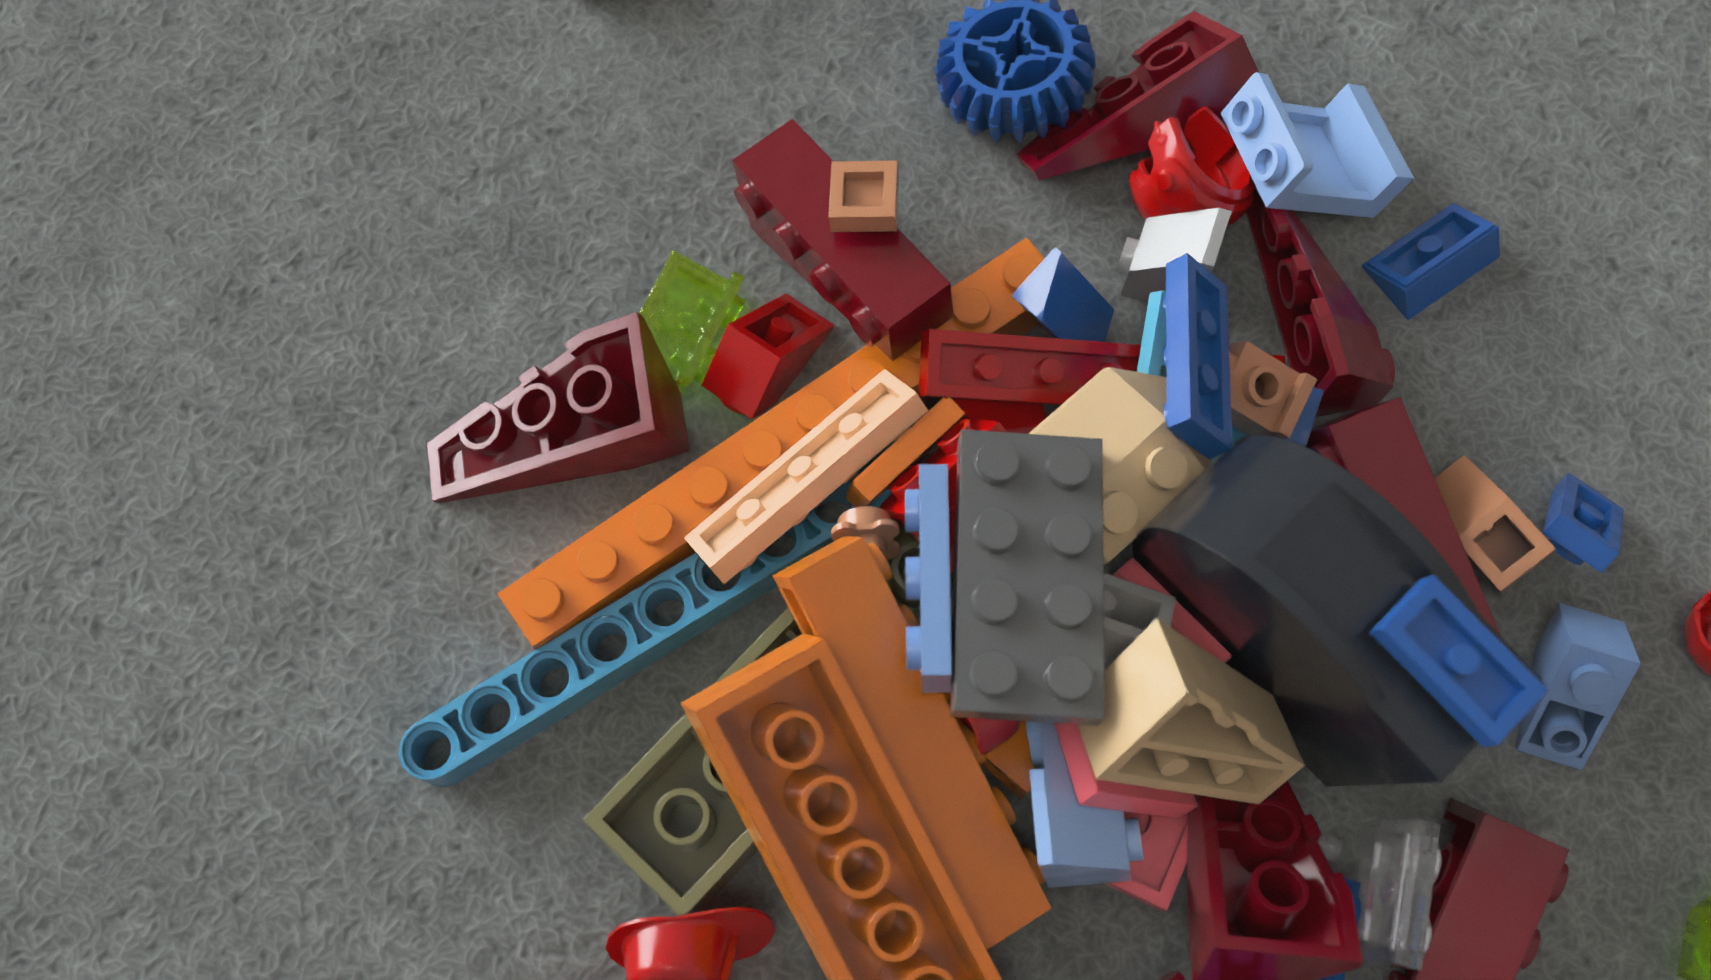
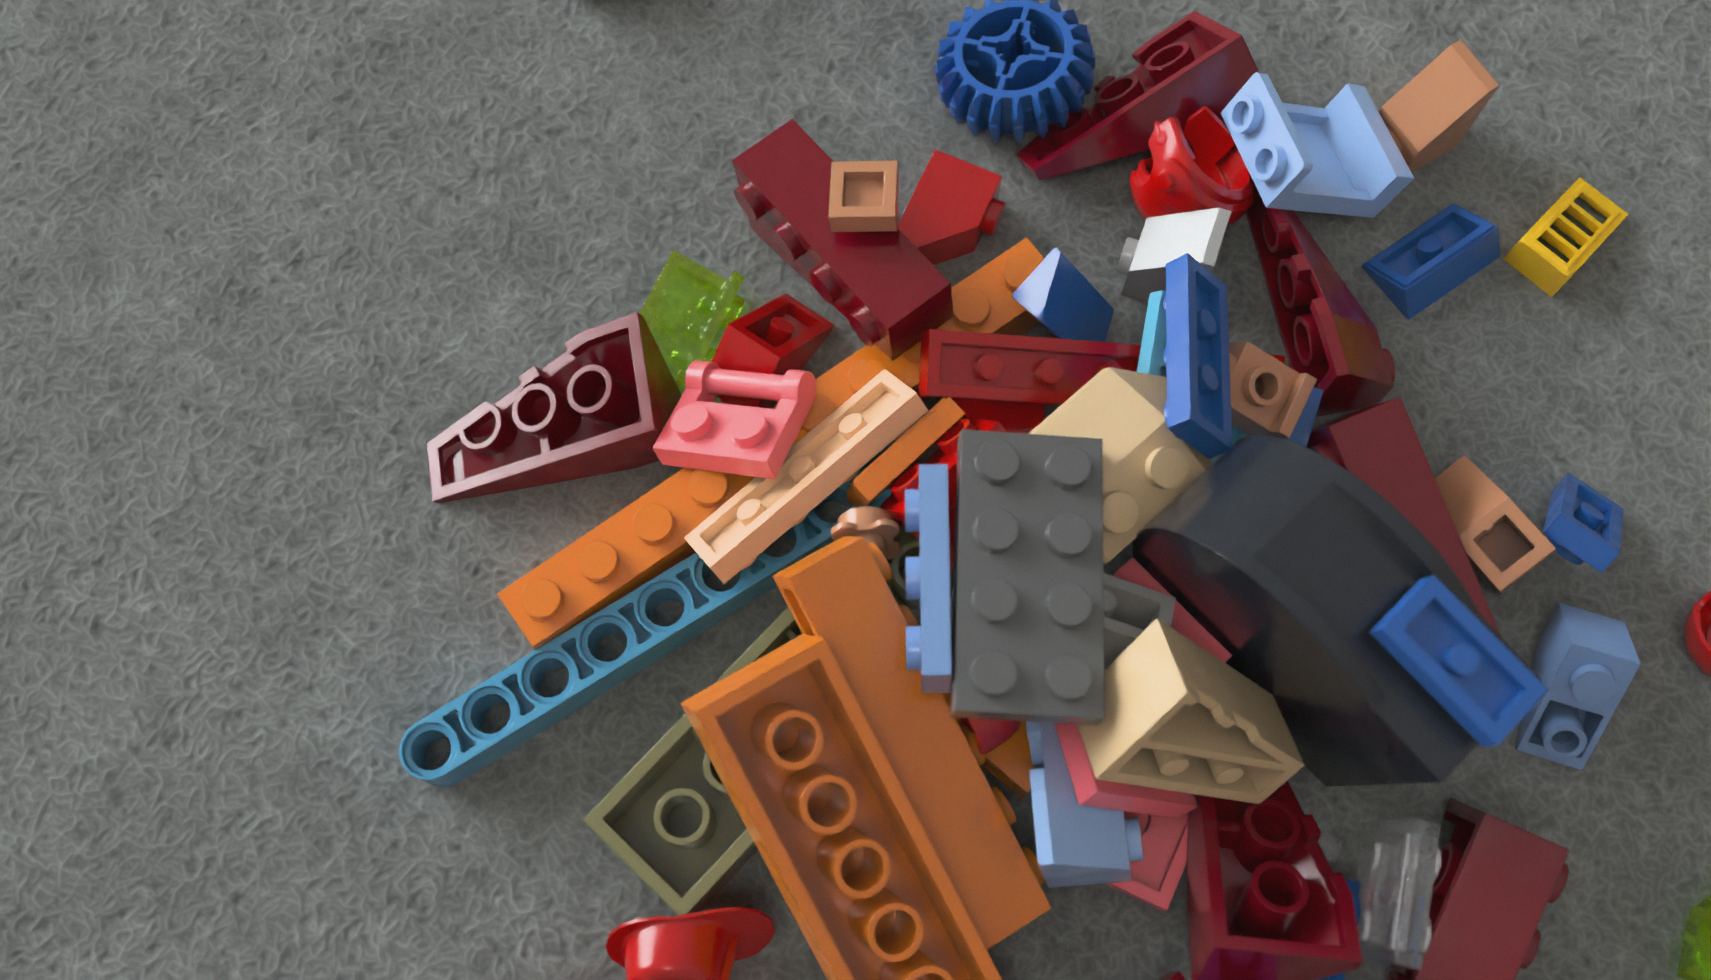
none -> coral plate [653,360,816,479]
none -> red slope [897,149,1006,265]
none -> nougat slope [1379,39,1500,173]
none -> yellow slope [1503,177,1628,297]

